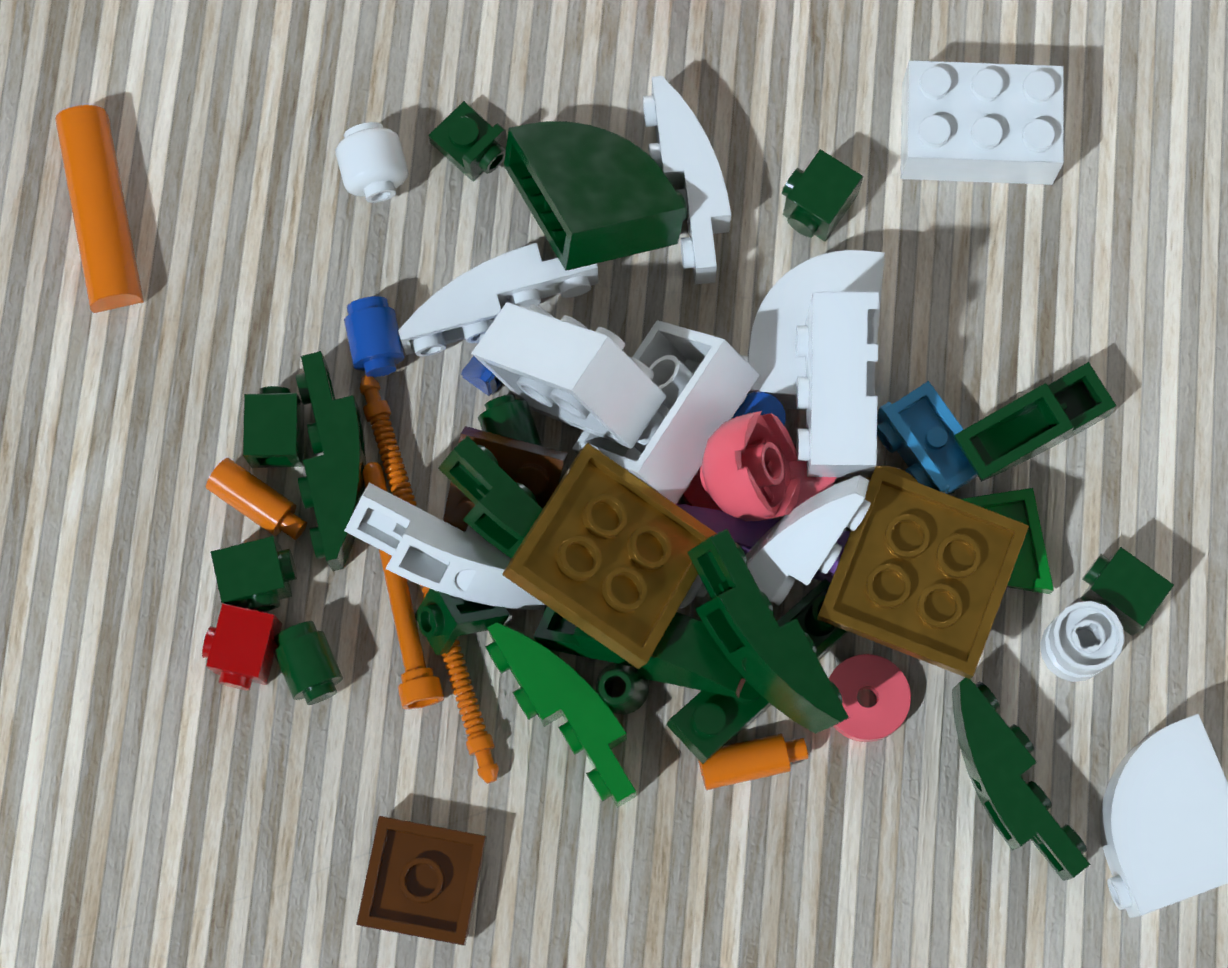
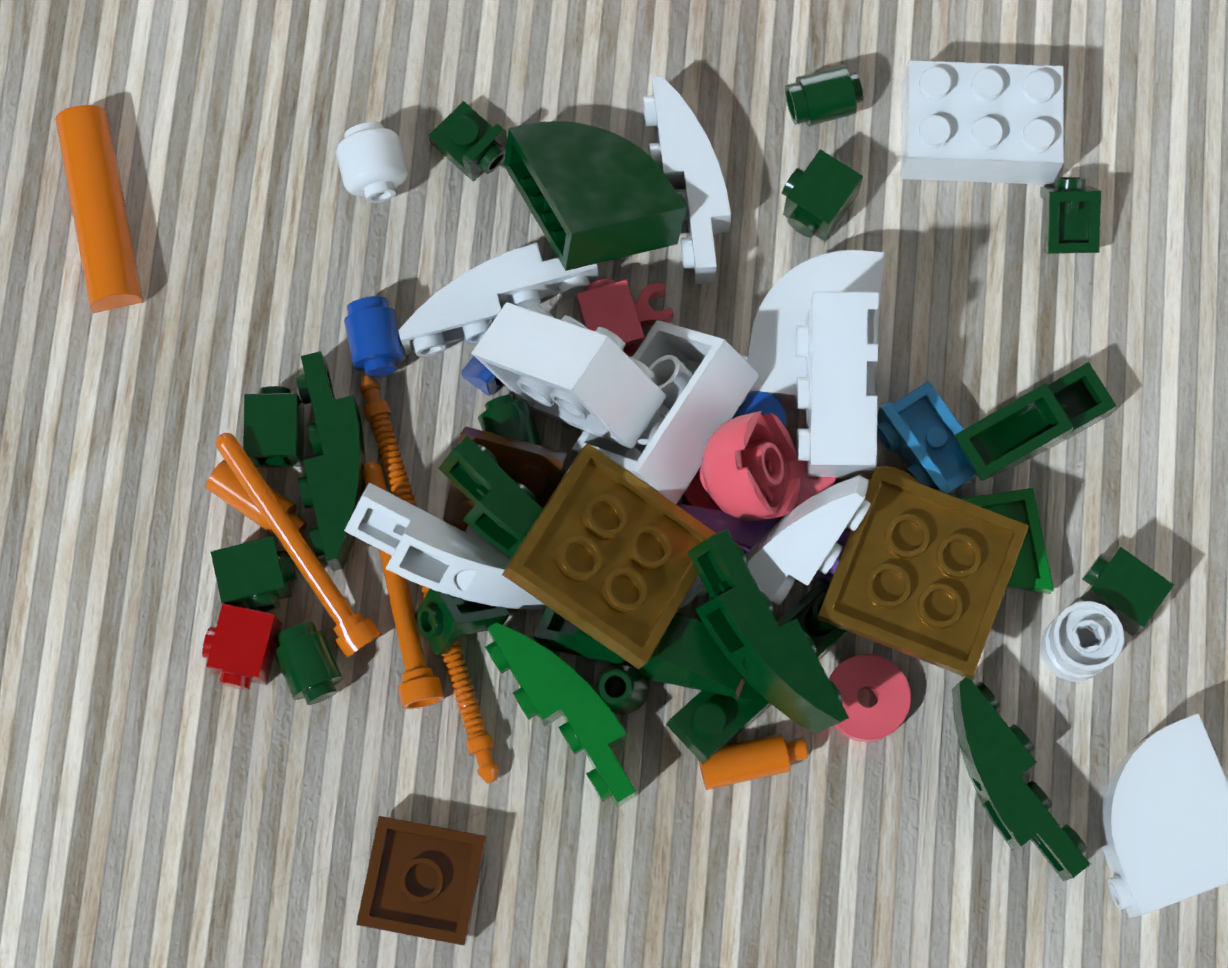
none -> orange piece [216,433,382,658]
none -> coral brick [576,279,674,356]
none -> dark green brick [785,65,863,126]
none -> dark green bracket [1040,177,1101,254]

